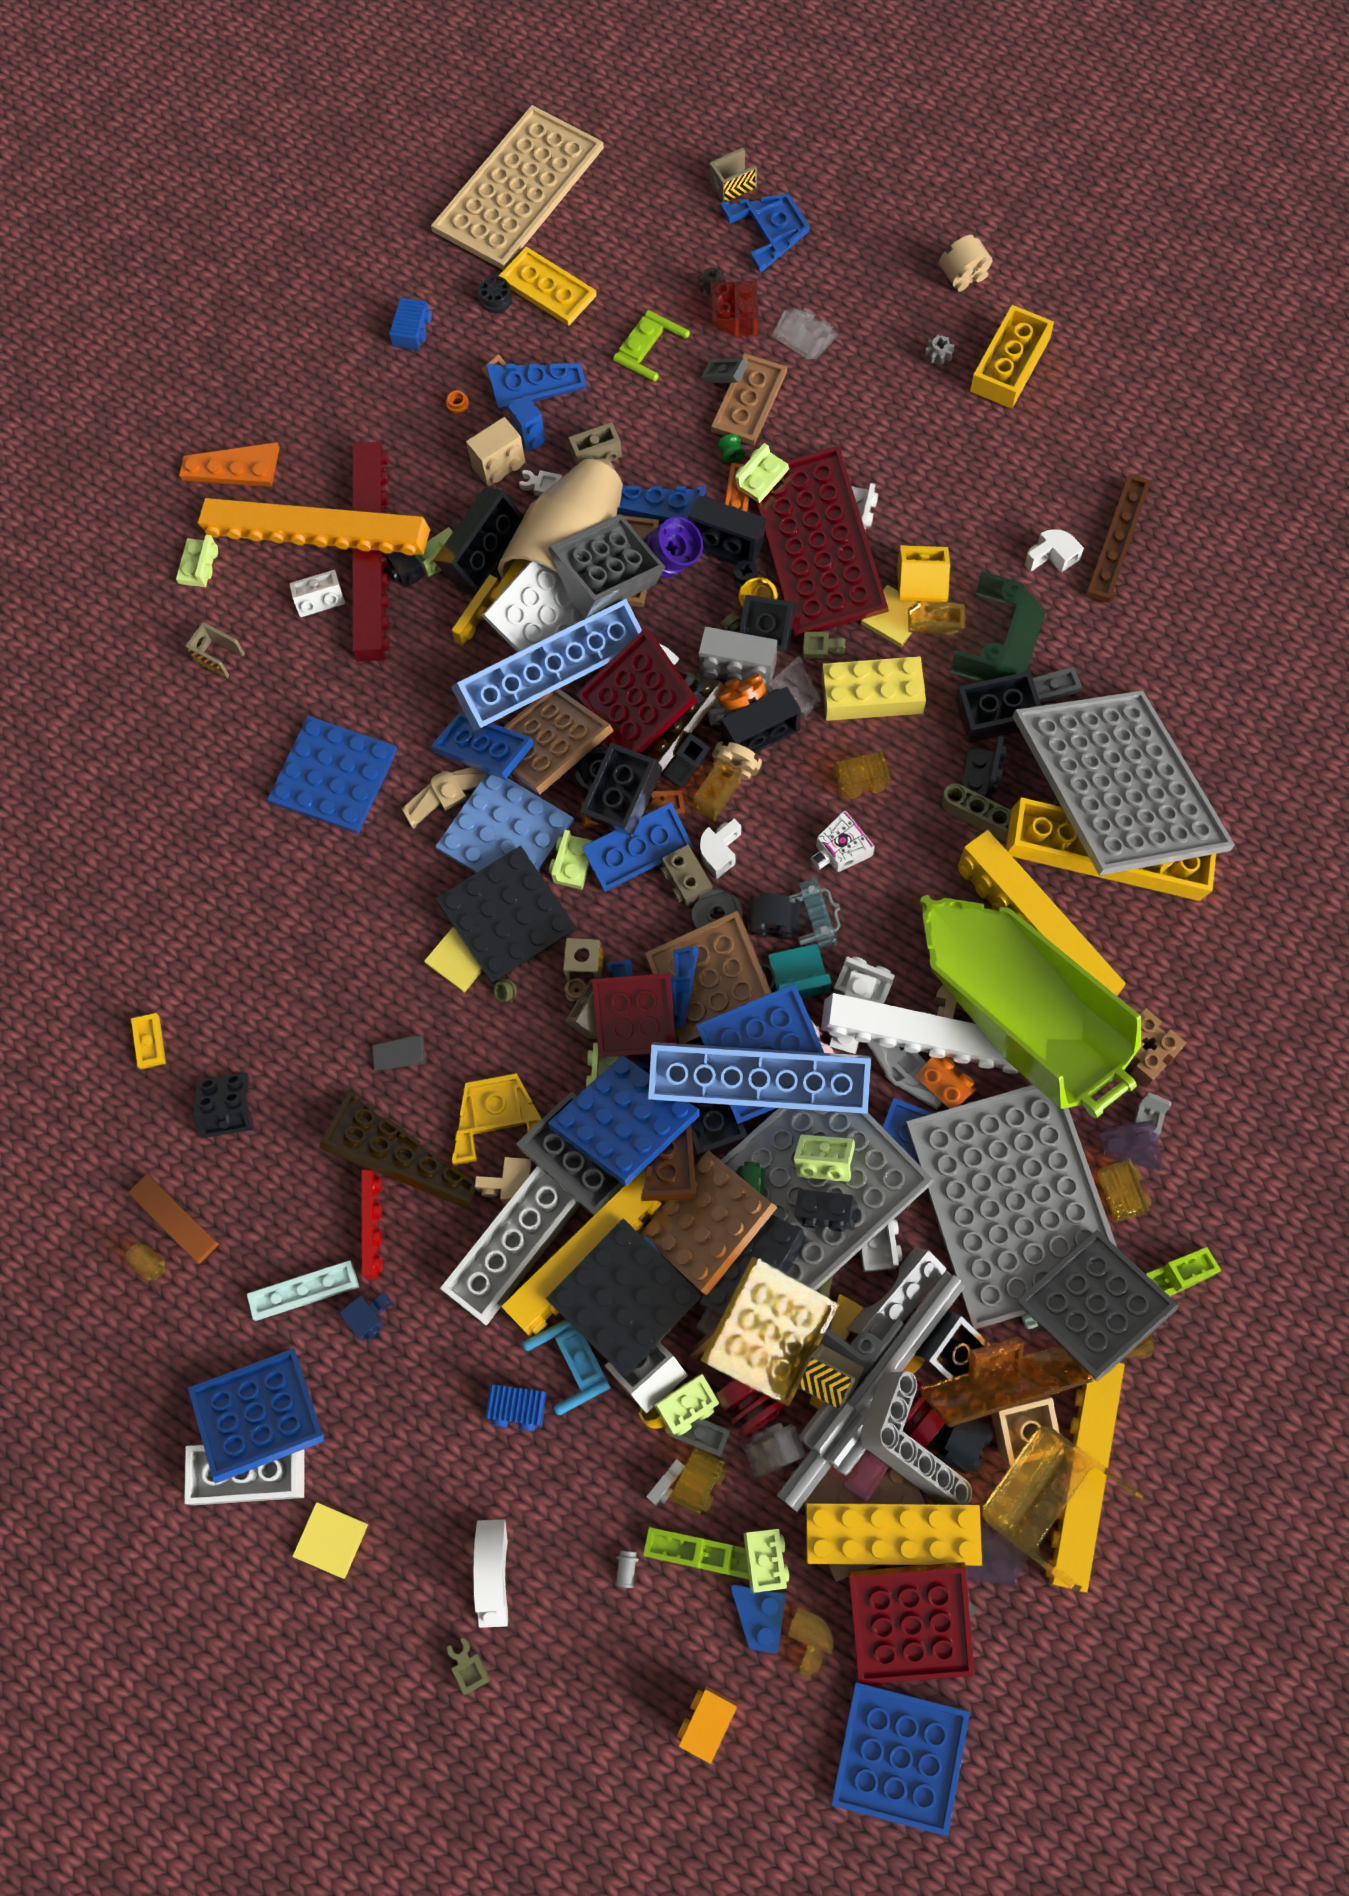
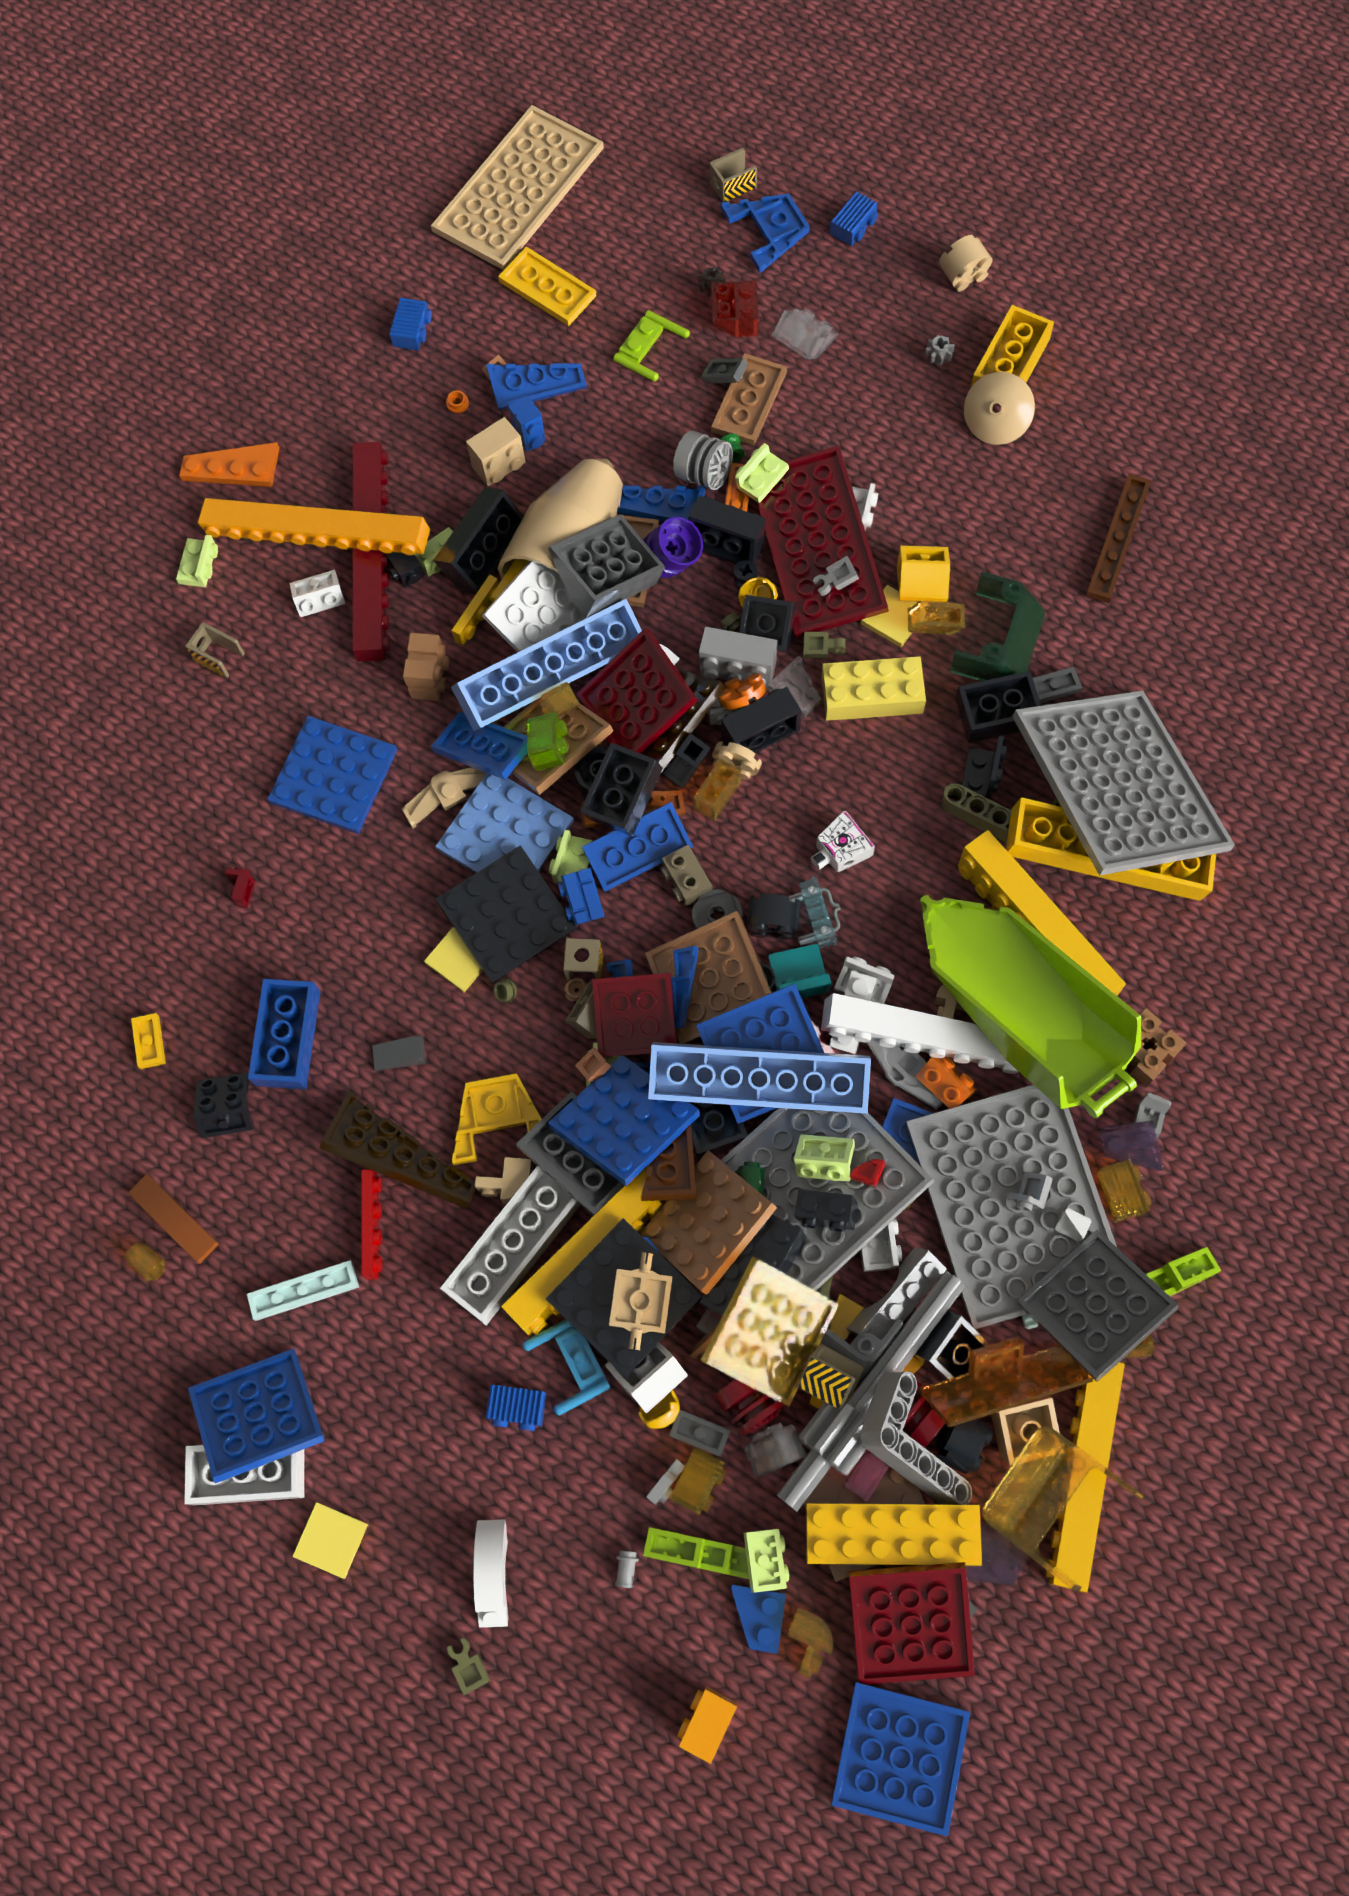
dark blue brick [339,1293,393,1341] -> none
black wheel [478,276,512,313] -> none
white plate [519,470,562,496] -> none
dark tan brick [568,422,622,465] -> none
yellowish green bracket [654,1374,720,1436] -> none
white brick [700,819,741,879] -> none
clear yellow brick [833,751,890,799] -> none
white brick [1025,529,1084,573] -> none
none -> dark red bracket [224,867,256,909]
none -> blue brick [248,979,320,1090]
none -> medium nougat brick [403,633,449,701]
none -> clear neon green brick [527,712,568,771]
none -> clear yellow brick [540,681,580,720]
none -> blue brick [558,868,605,925]
none -> nougat plate [575,1047,612,1083]
none -> tan plate [609,1252,672,1350]
none -> light grey wheel [673,431,733,490]
none -> light grey plate [813,556,859,596]
none -> blue brick [829,191,878,246]
none -> red tile [849,1159,886,1188]
none -> tan dish [964,372,1035,445]
none -> light grey bracket [1008,1172,1053,1211]
none -> white slope [1055,1208,1092,1242]

